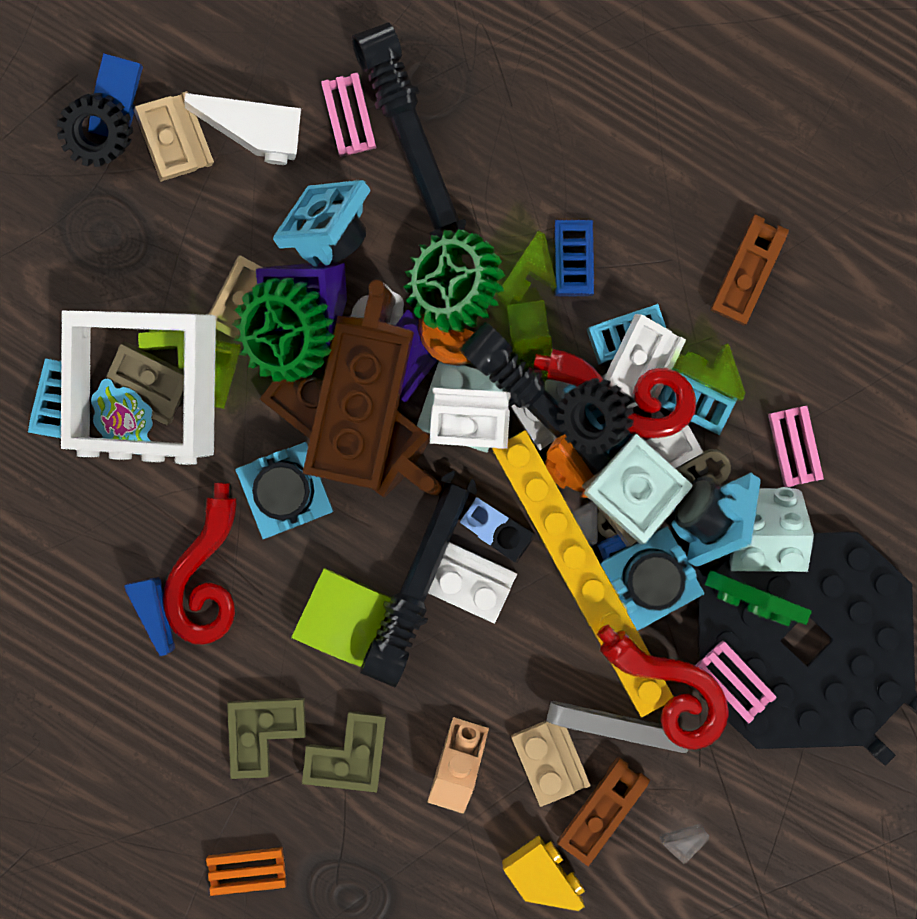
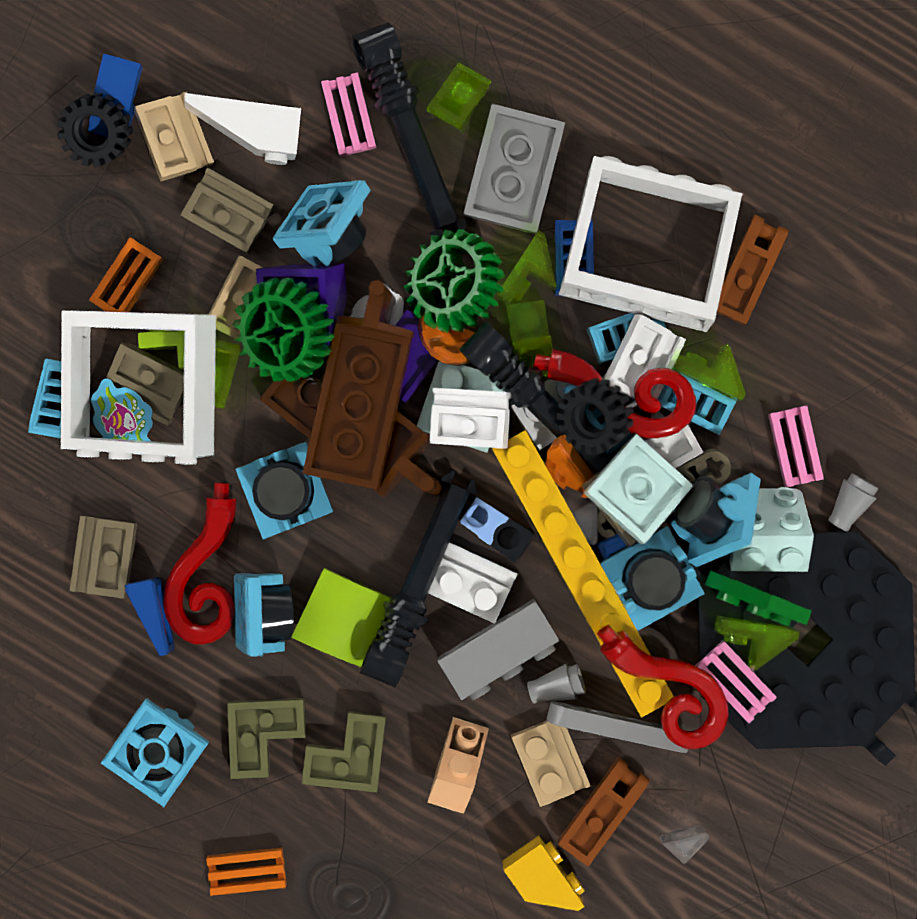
none -> dark tan plate [70,515,137,599]
none -> orange tile [89,237,164,312]
none -> medium azure piece [101,698,210,807]
none -> dark tan plate [180,168,275,254]
none -> medium azure piece [234,573,293,656]
none -> clear neon green slope [426,63,491,134]
none -> light grey brick [438,598,559,701]
none -> light grey plate [463,104,565,235]
none -> light grey cone [527,663,586,704]
none -> white window [559,156,742,332]
none -> clear neon green slope [715,615,800,671]
none -> light grey cone [828,473,879,532]

